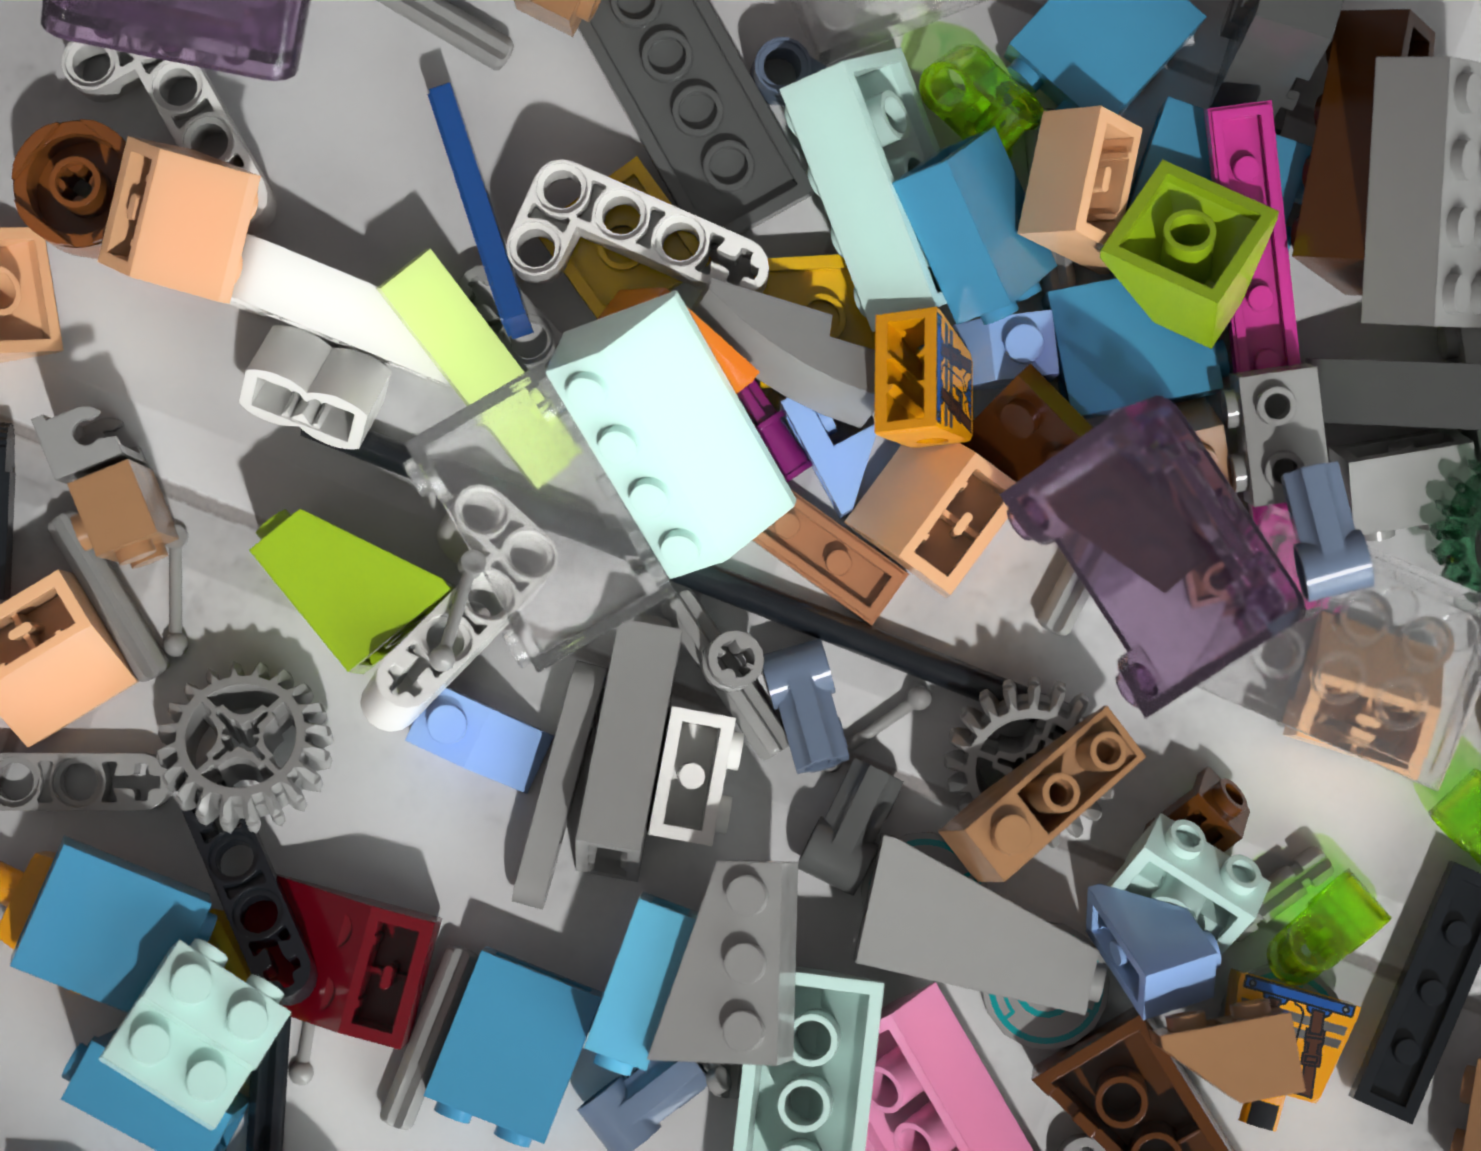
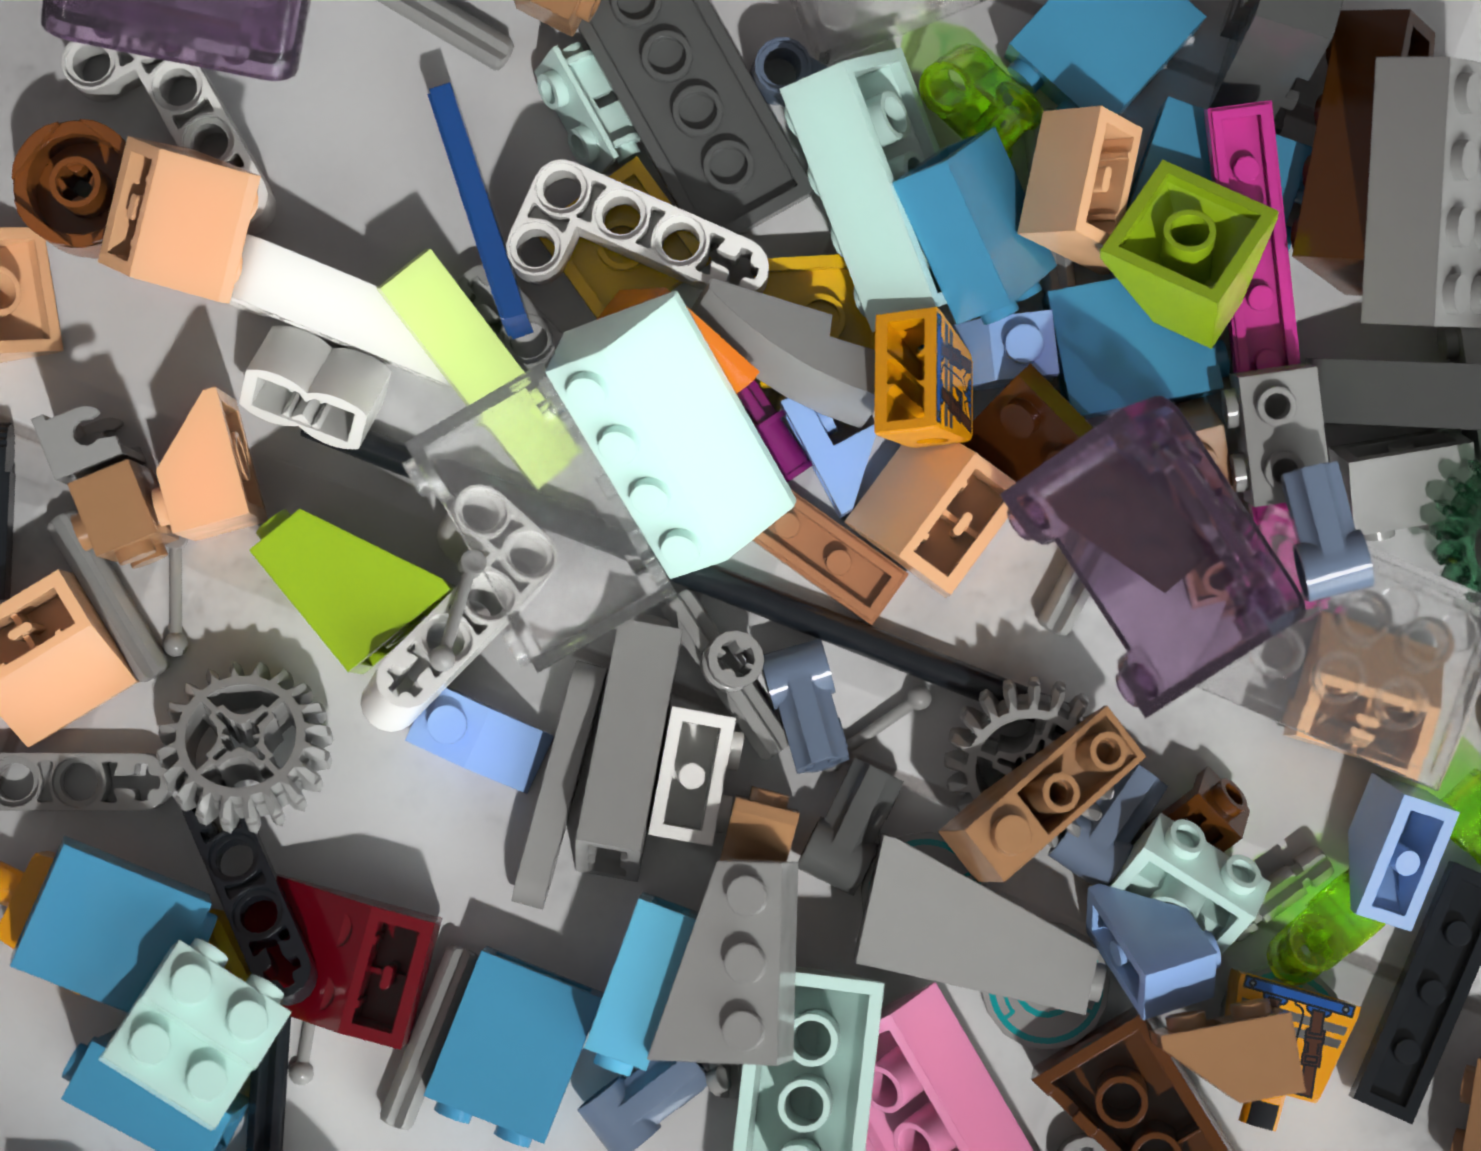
none -> light nougat slope [151,387,268,541]
none -> light aqua hinge [534,42,641,174]
none -> medium nougat slope [719,786,800,861]
none -> sand blue piece [1048,764,1168,886]
none -> light blue slope [1348,772,1460,931]

